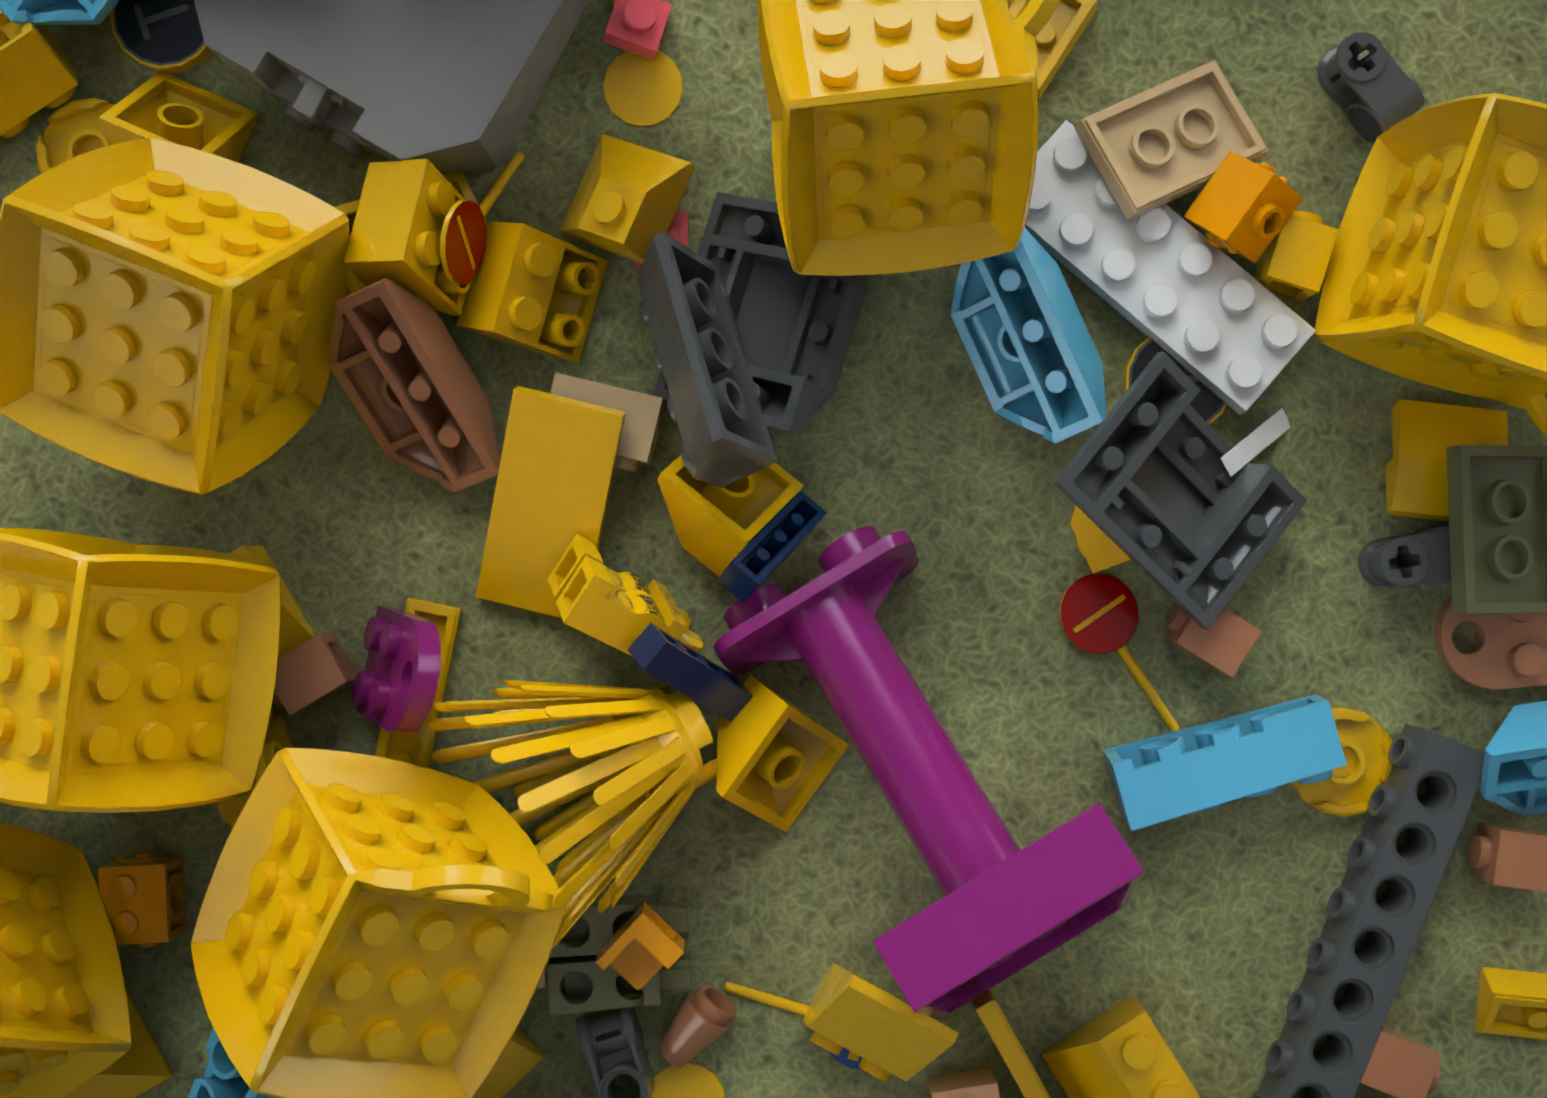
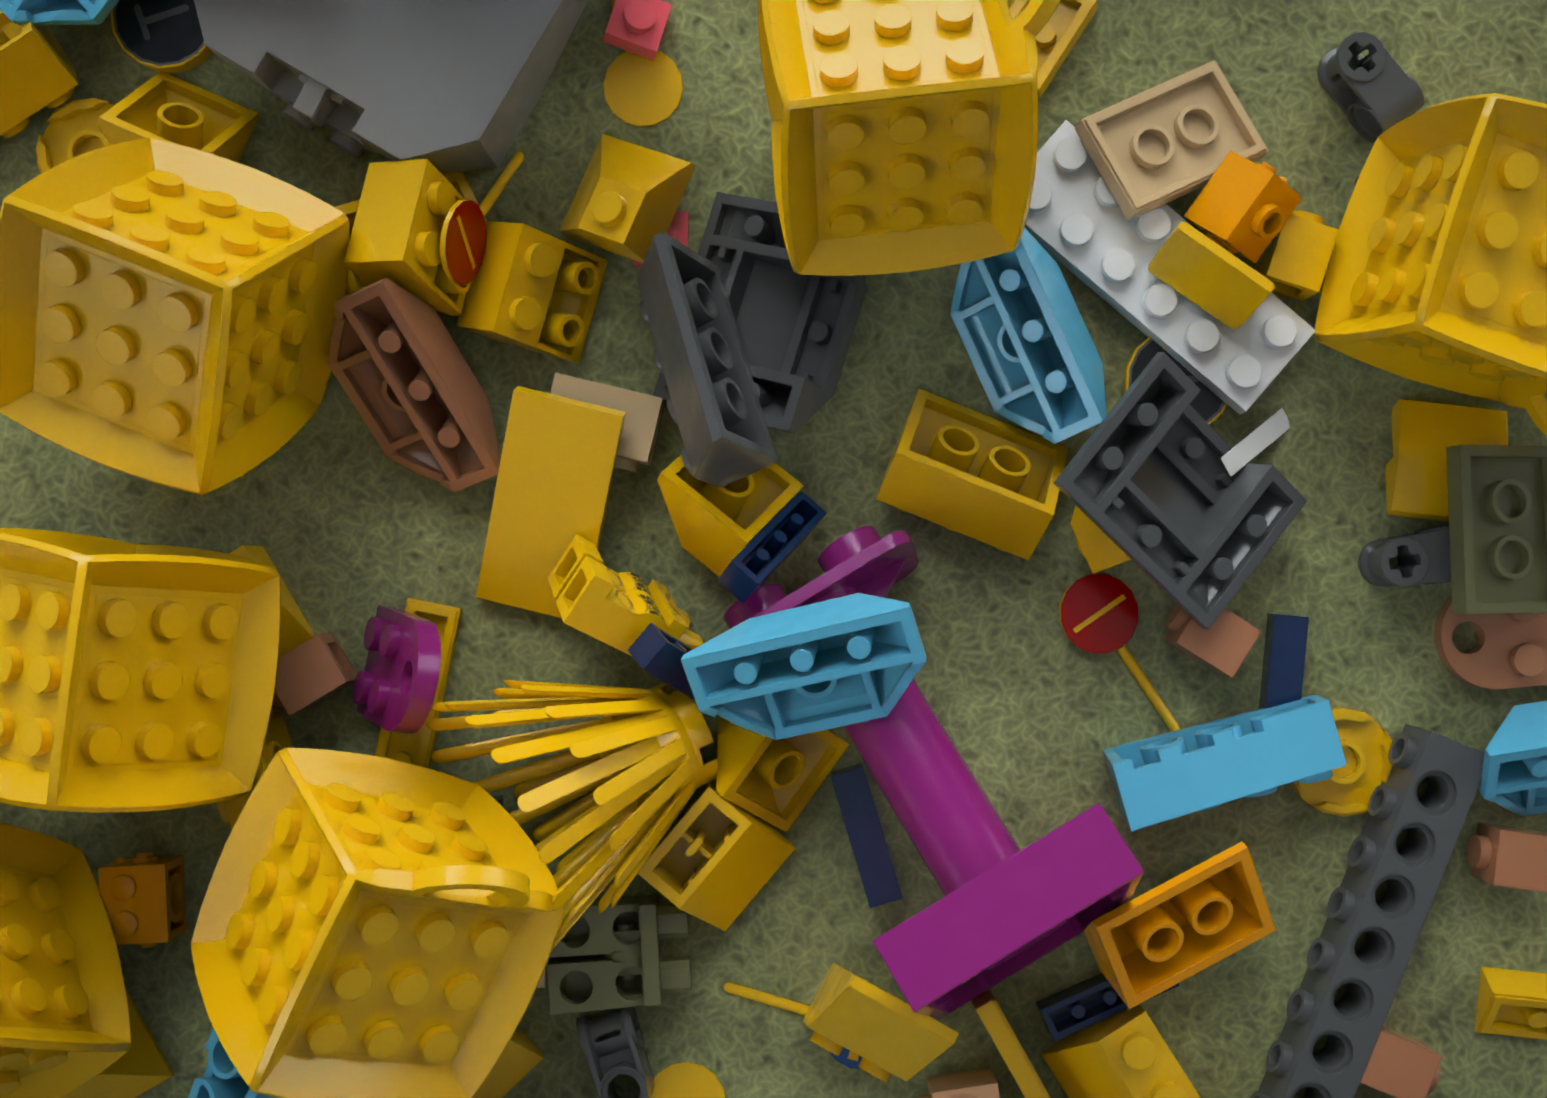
light orange panel [595,902,685,990] -> none
nougat cone [658,984,735,1068] -> none
none -> yellow slope [637,779,796,931]
none -> medium azure wedge [681,593,927,740]
none -> dark blue piece [830,763,903,908]
none -> yellow slope [876,388,1069,561]
none -> dark blue piece [1035,973,1180,1042]
none -> light orange slope [1084,841,1276,1010]
none -> yellow slope [1147,221,1275,330]
none -> dark blue piece [1259,613,1309,709]

